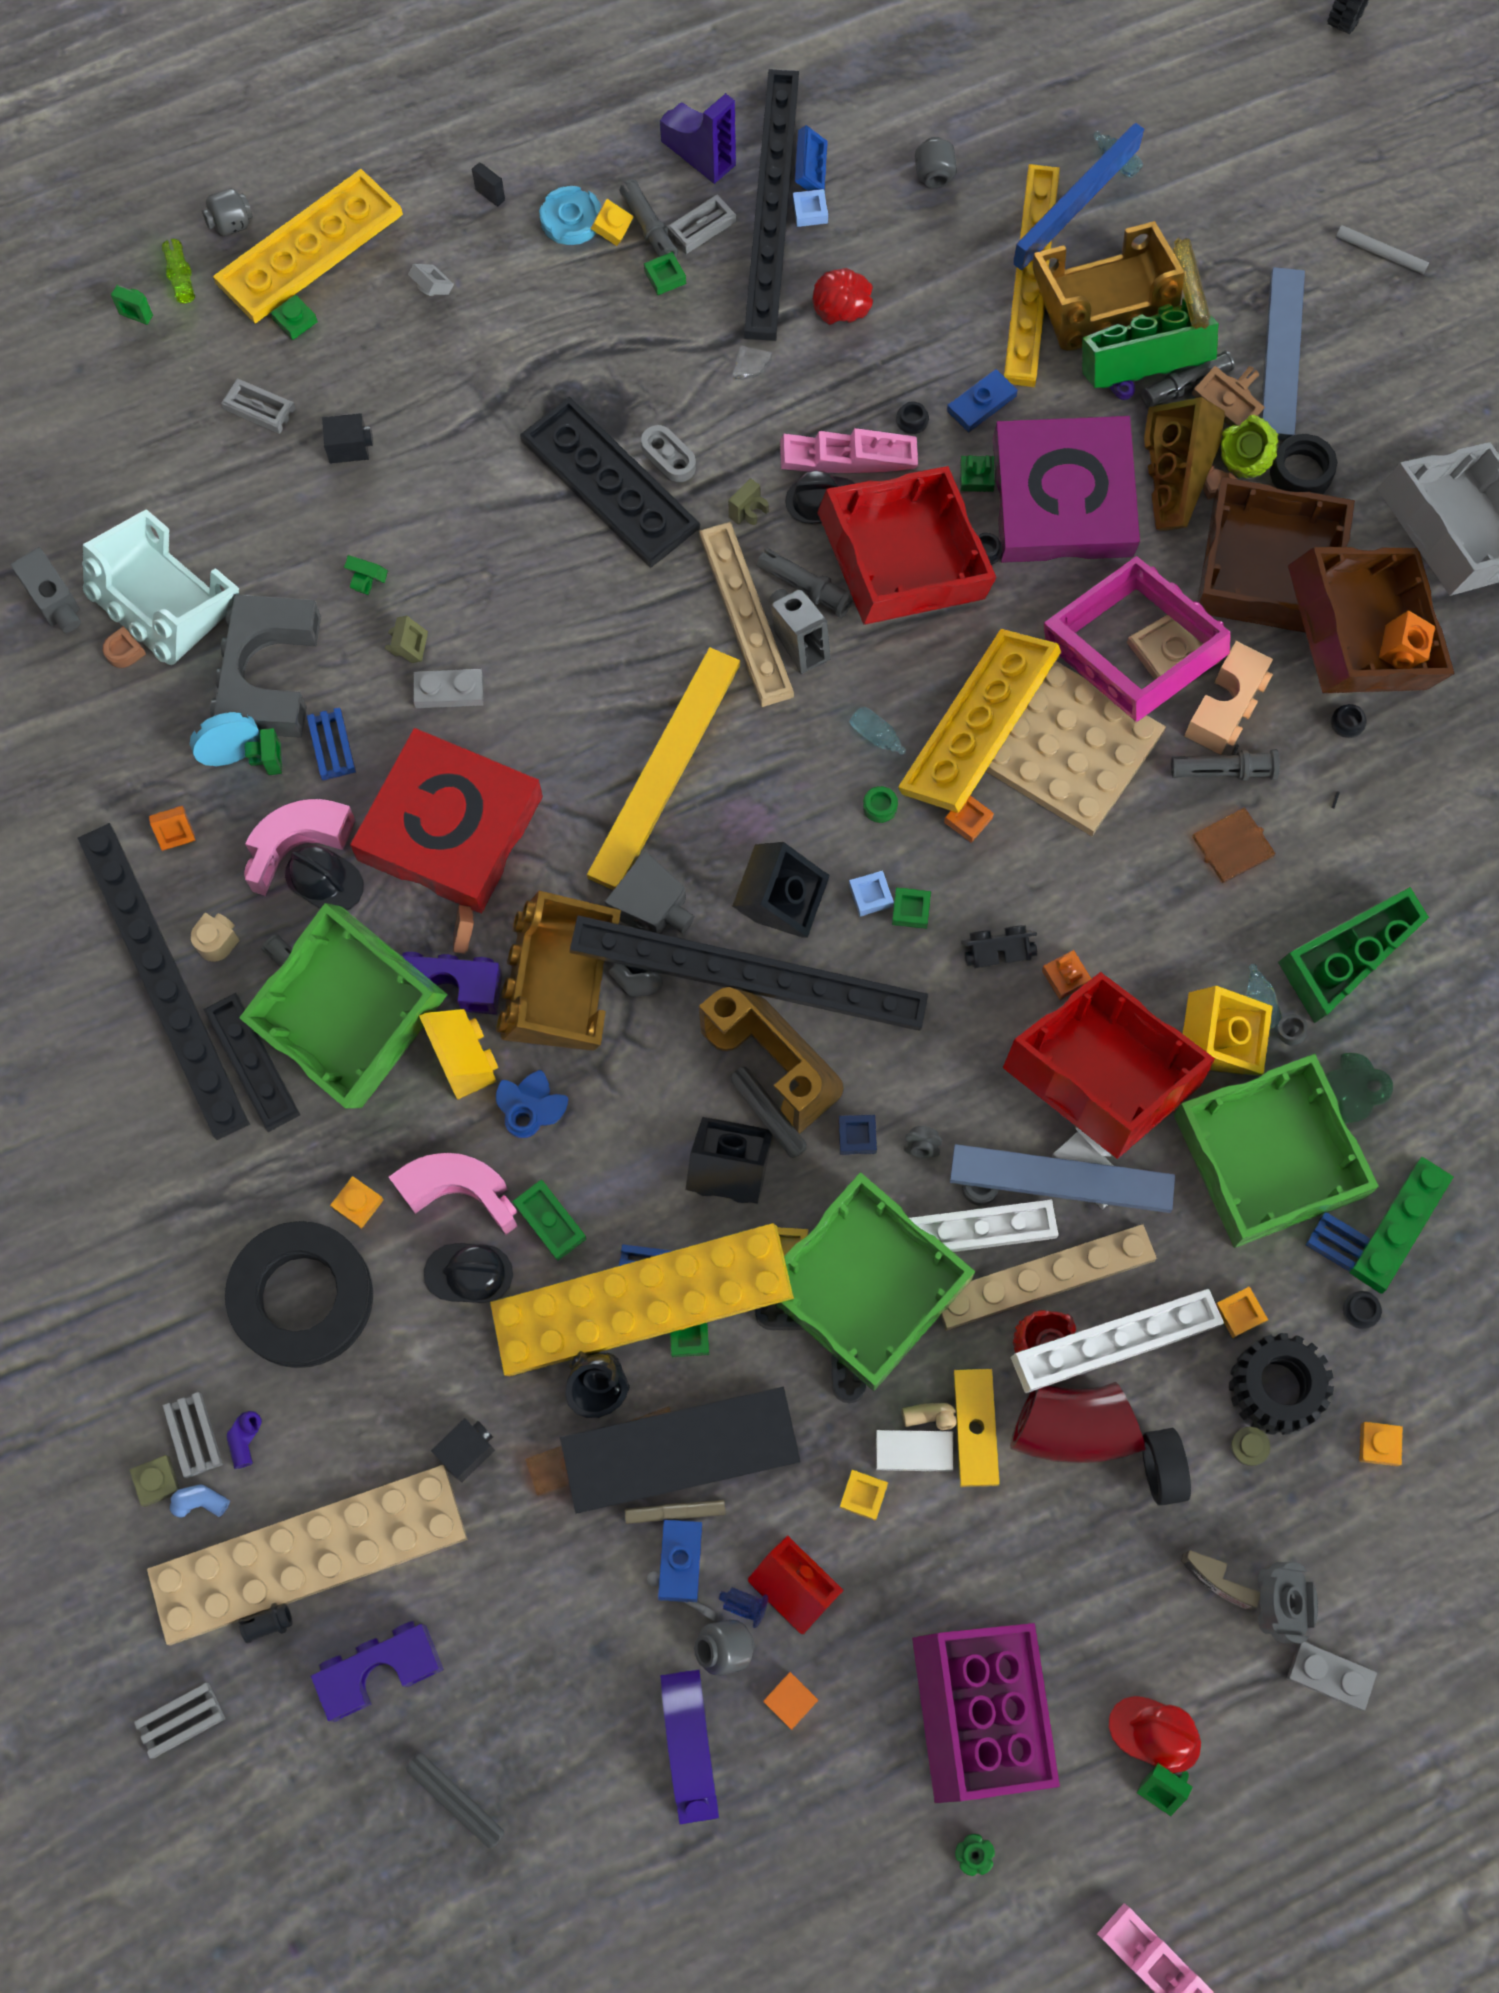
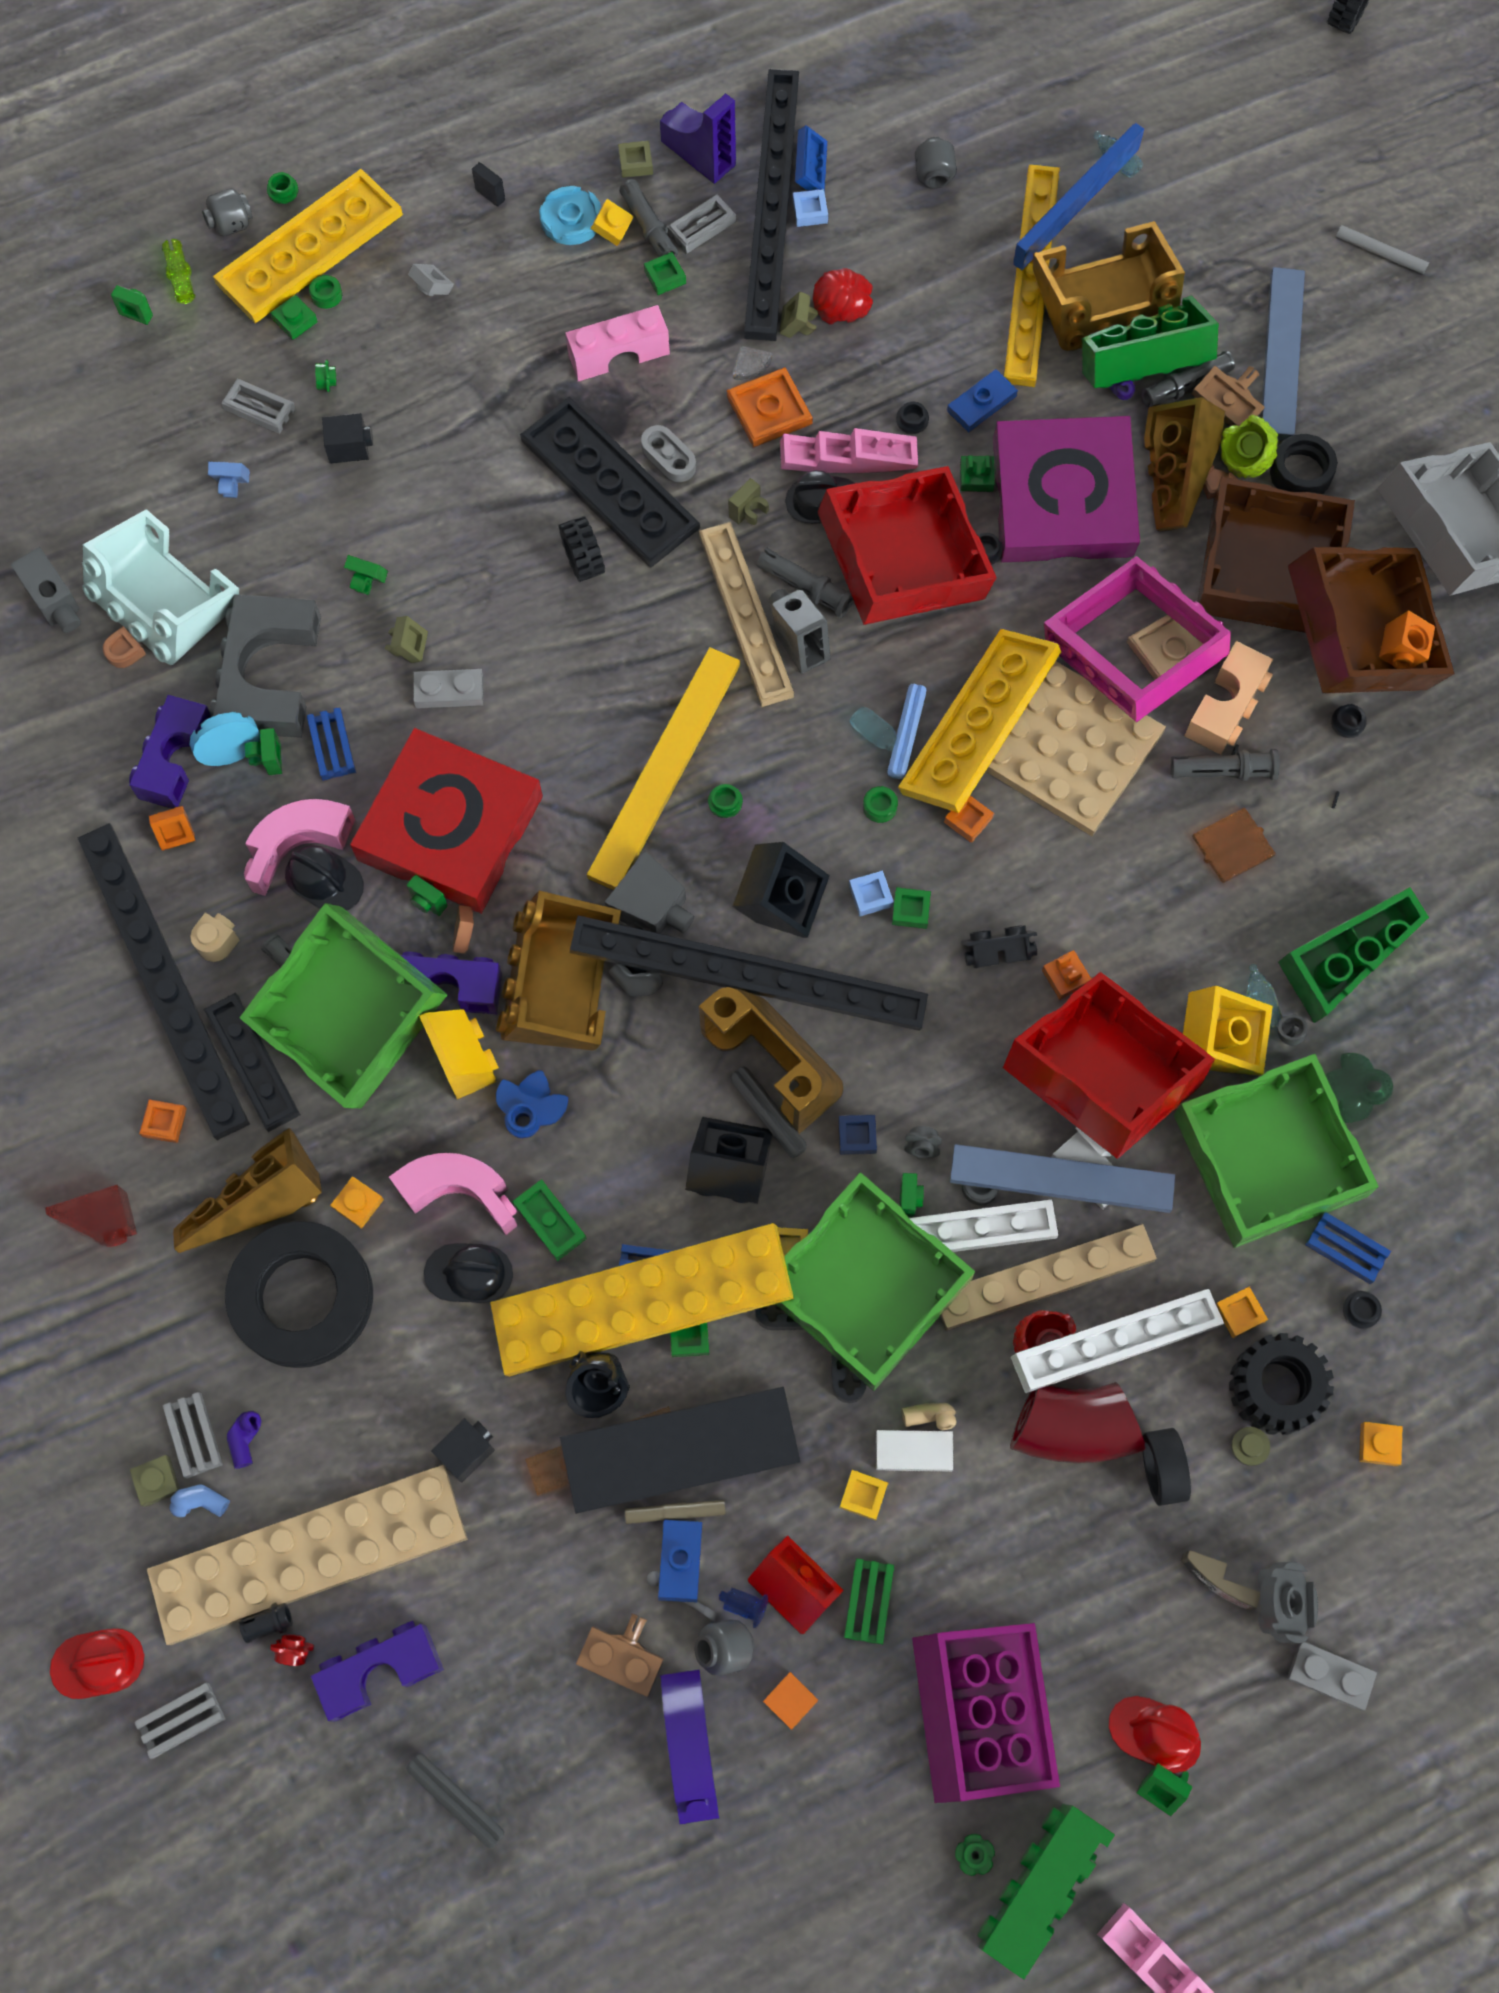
yellow tile [953,1369,999,1487] -> none
clear yellow axle [1173,238,1210,329] -> none
green plate [1349,1157,1454,1294] -> none
none -> clear red slope [45,1185,137,1247]
none -> red piece [50,1629,145,1699]
none -> dark purple arch [129,695,211,809]
none -> orange tile [139,1099,187,1143]
none -> pearl gold wedge [173,1128,322,1253]
none -> medium blue tile [208,462,250,498]
none -> green plate [267,172,299,204]
none -> red plate [270,1634,314,1666]
none -> green tile [309,275,343,309]
none -> green plate [315,360,337,392]
none -> green plate [407,875,448,916]
none -> black tyre [558,516,605,582]
none -> bright pink arch [565,305,670,381]
none -> medium nougat plate [576,1613,664,1697]
none -> olive plate [618,140,653,178]
none -> green plate [708,784,743,818]
none -> orange tile [727,367,813,448]
none -> olive tile [780,291,818,338]
none -> green tile [844,1558,894,1645]
none -> light blue axle [887,683,926,780]
none -> green plate [899,1173,924,1218]
none -> green wedge [977,1804,1115,1980]

